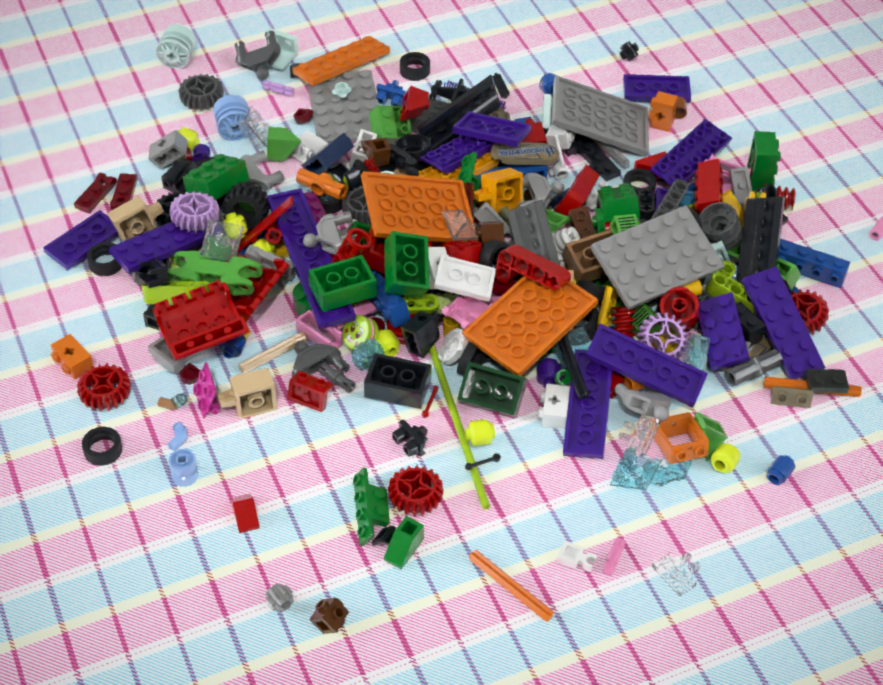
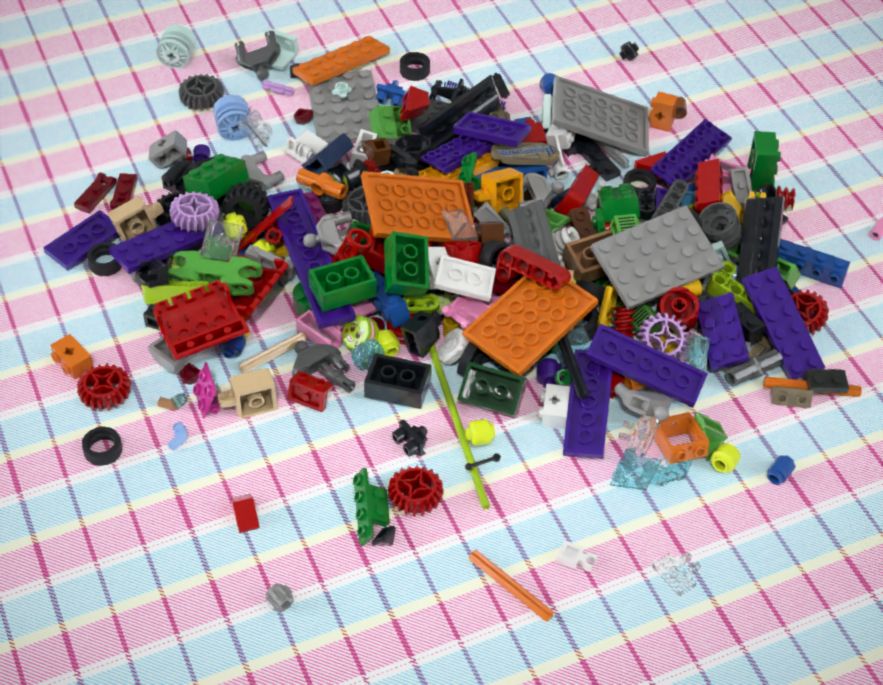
light blue wheel [168,449,198,487] -> none
neon yellow head [177,127,200,151] -> none
bright green slope [267,127,301,162] -> none
reddish brown brick [309,597,349,634] -> none
green slope [384,516,424,570] -> none
red hinge [421,385,439,418] -> none
bright pink axle [602,538,625,576] -> none
dark purple plate [623,74,691,103] -> none

